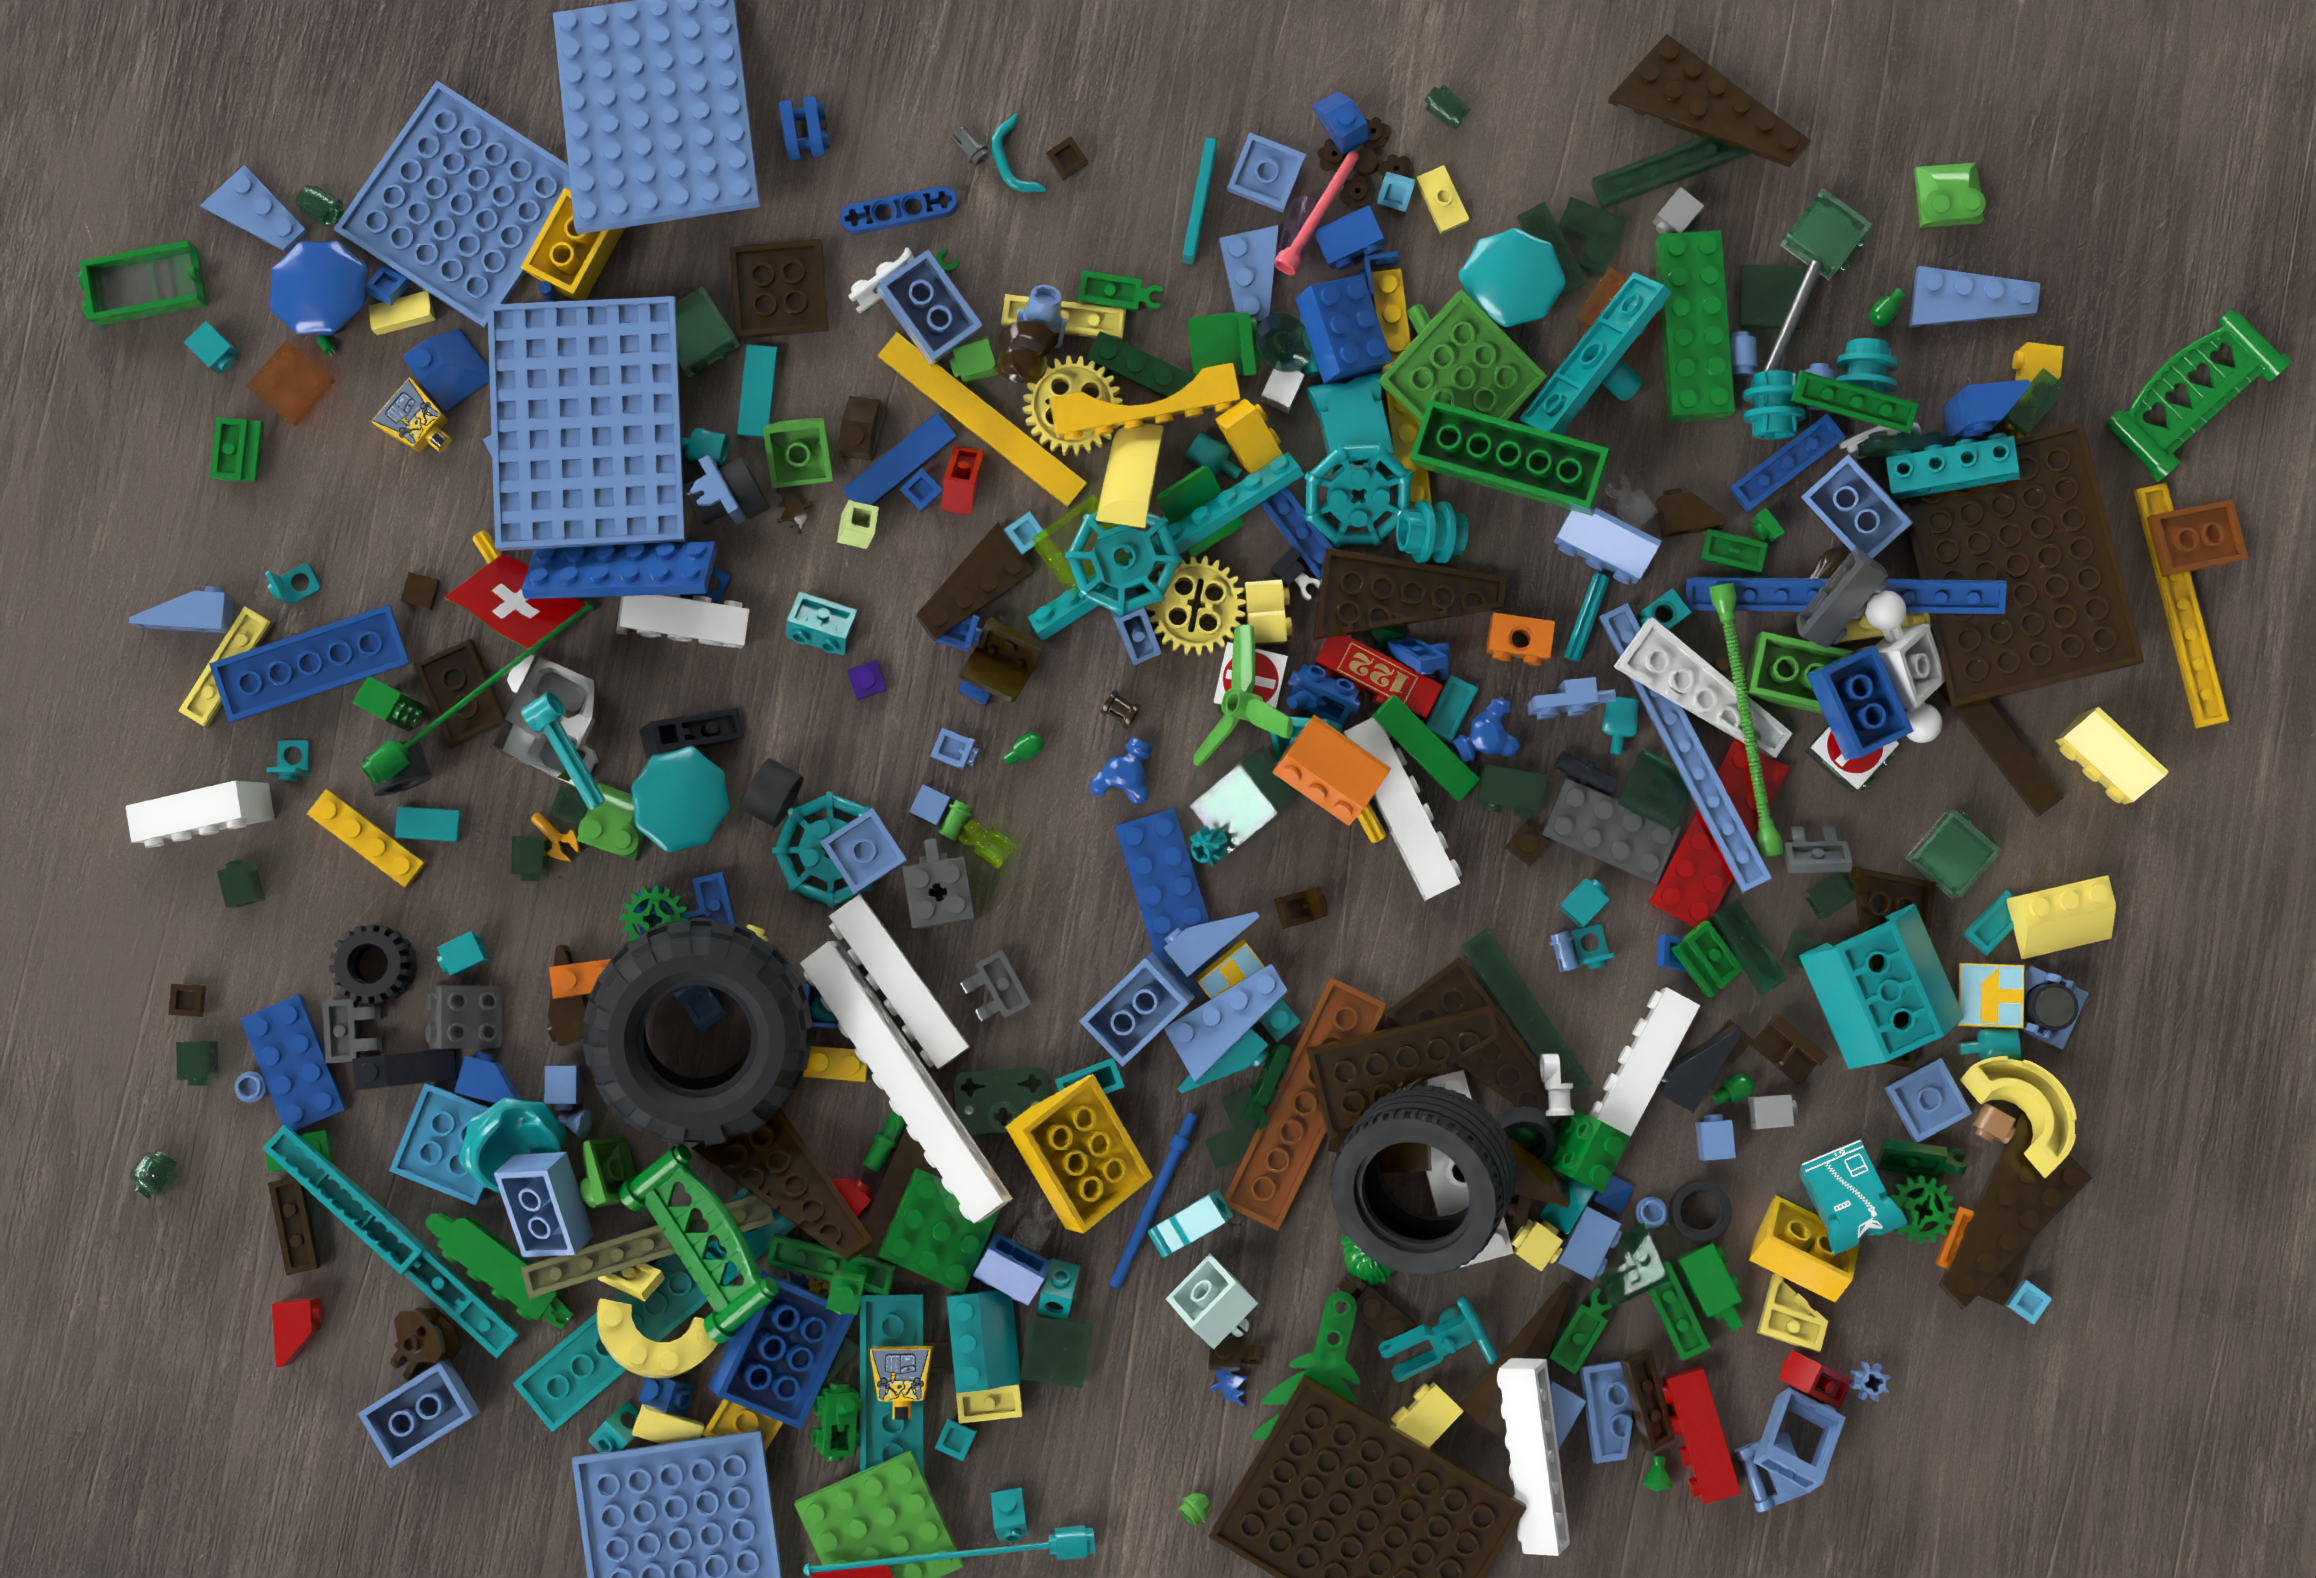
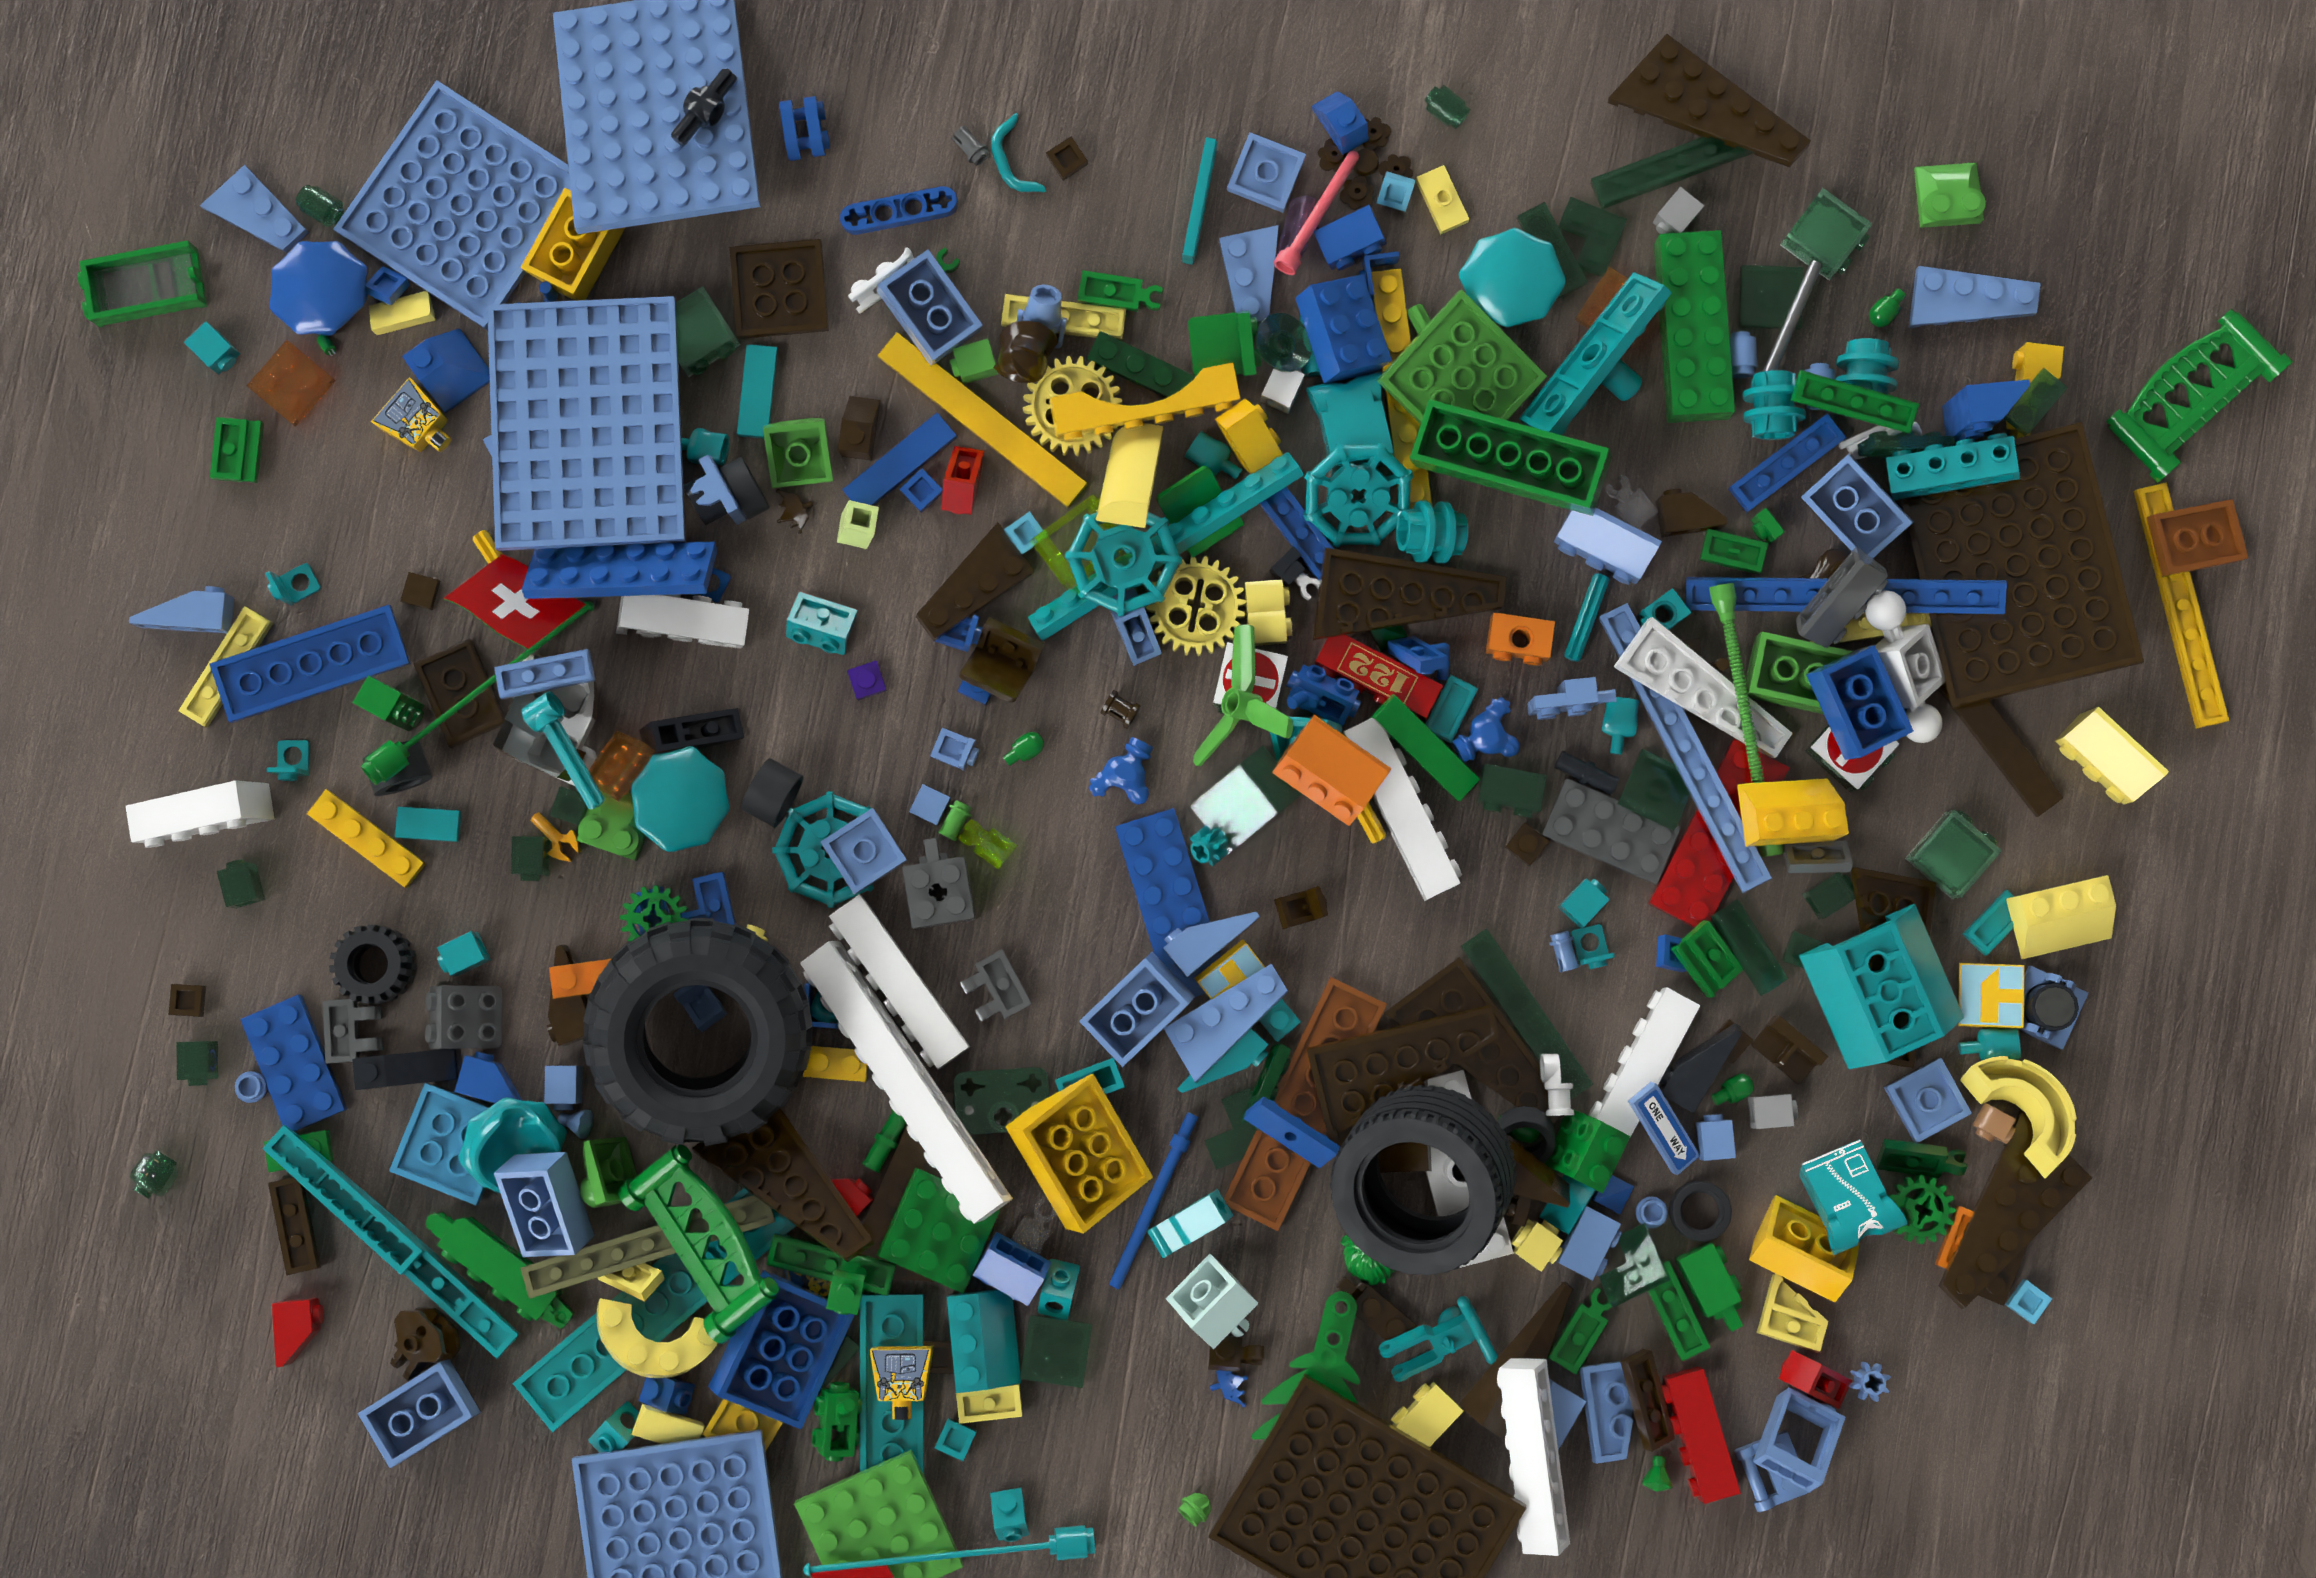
none -> medium blue tile [494,649,595,699]
none -> clear orange plate [588,730,655,802]
none -> black axle [671,69,737,145]
none -> blue tile [1244,1096,1340,1168]
none -> tile [1628,1082,1700,1175]
none -> yellow slope [1737,778,1849,847]

